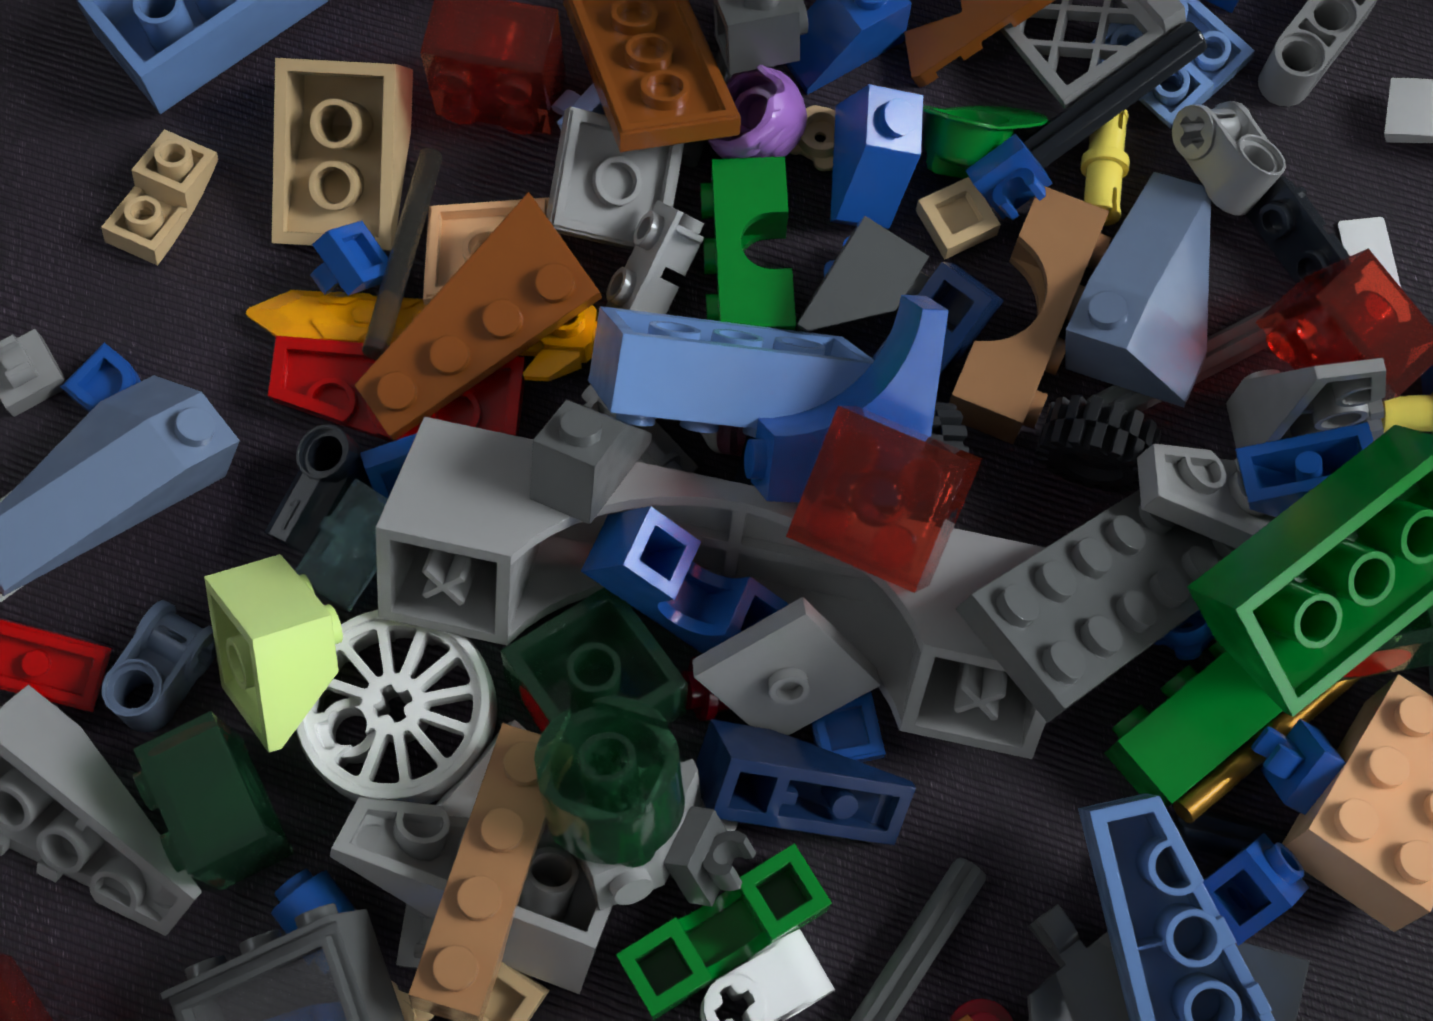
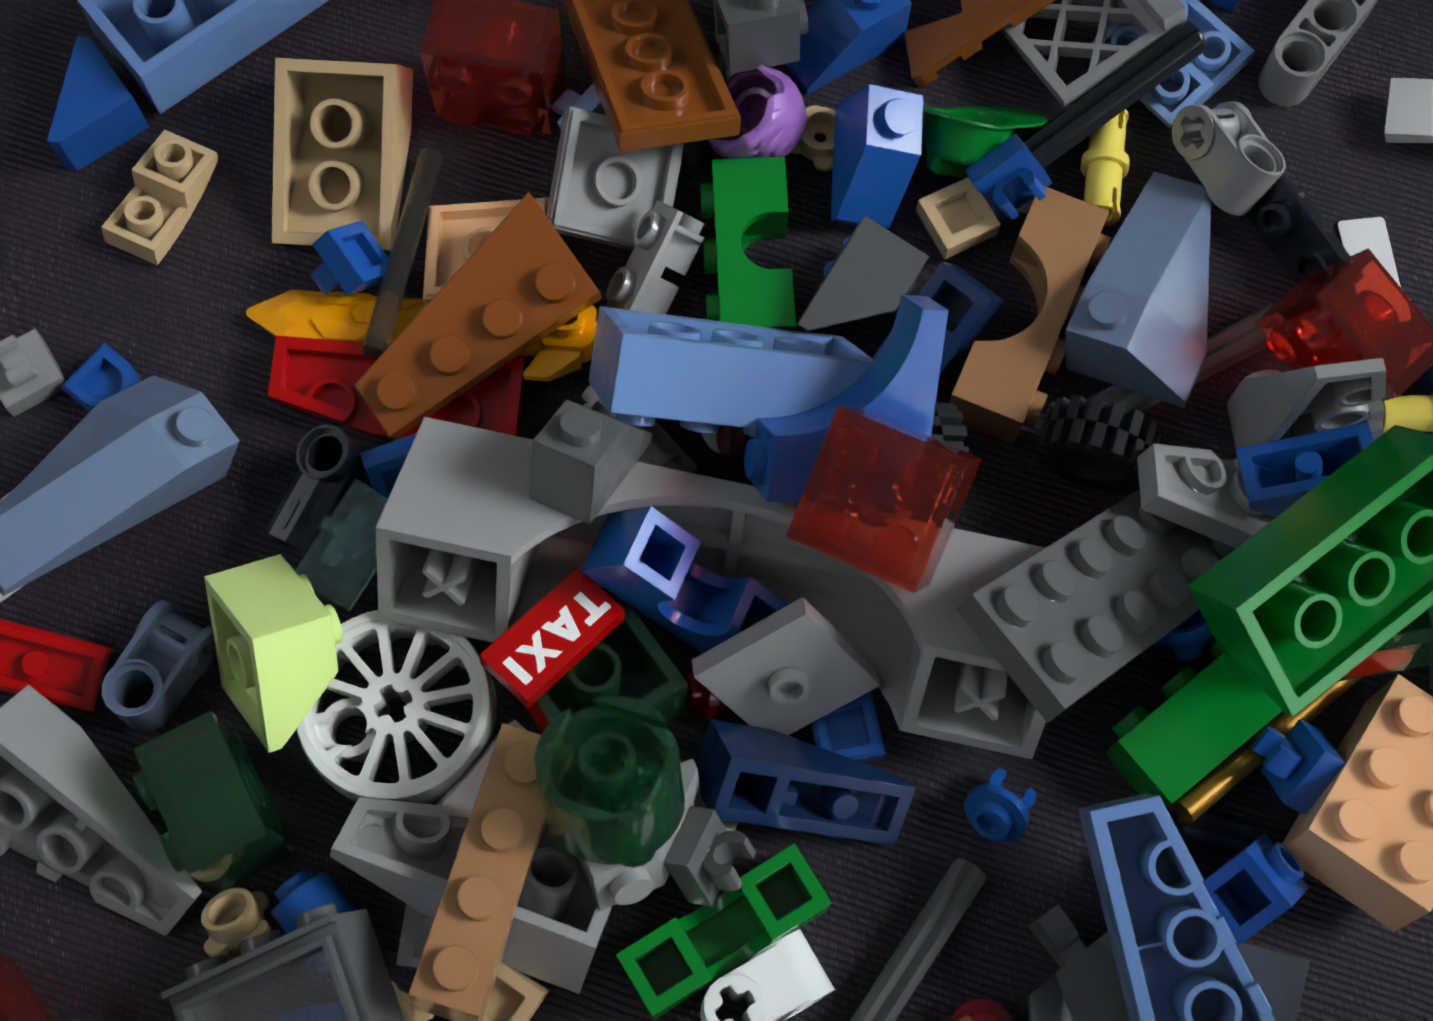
none -> blue slope [47,35,149,171]
none -> tan plate [201,888,271,958]
none -> red tile [479,567,625,708]
none -> blue plate [964,768,1036,842]

